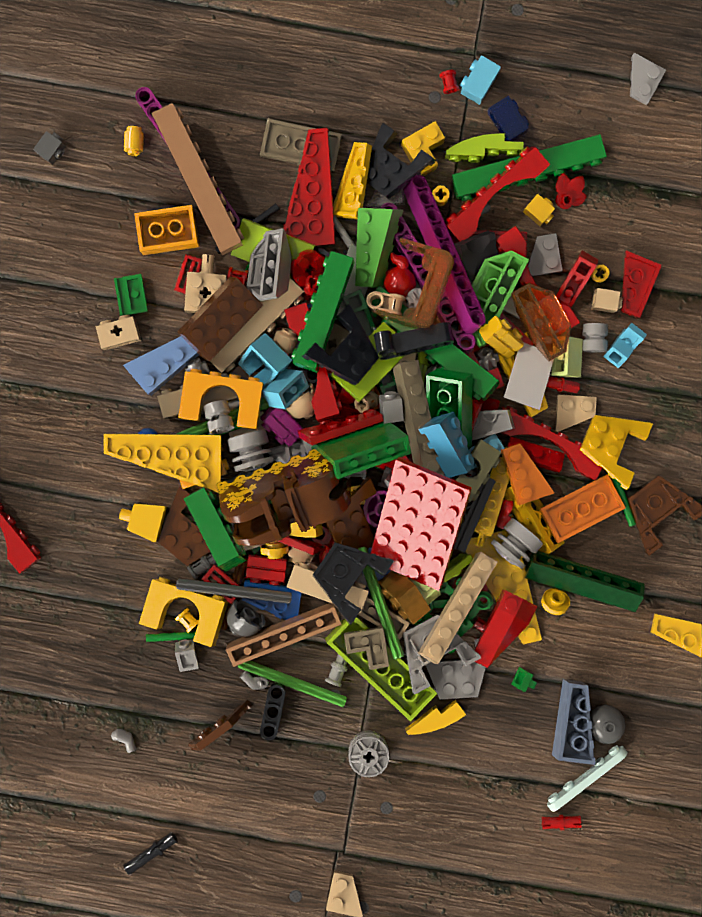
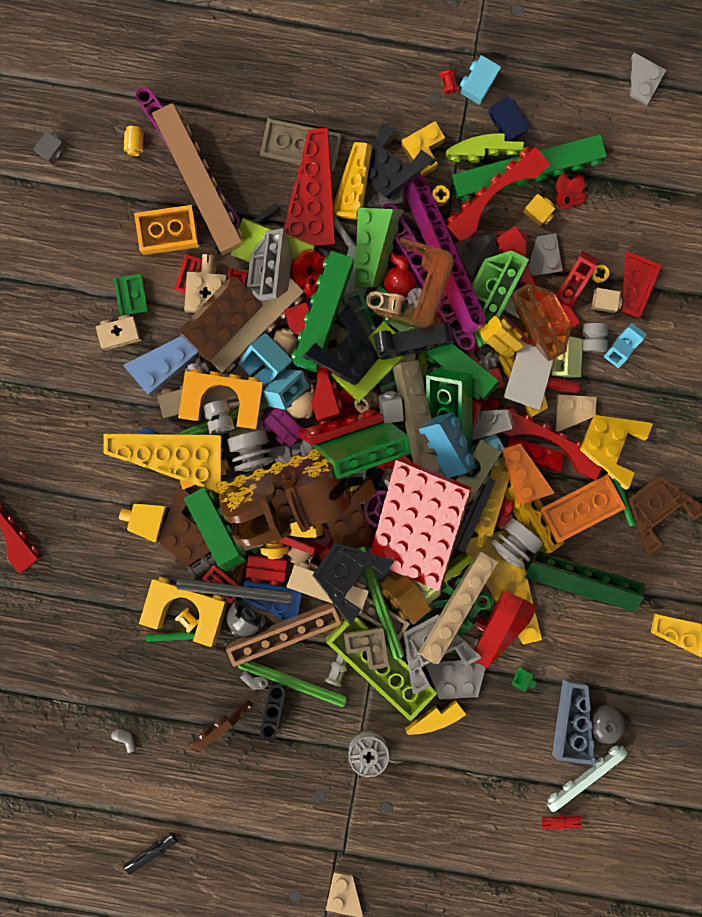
light grey bracket [175,639,199,672] -> none
yellow plate [541,588,570,615] -> none

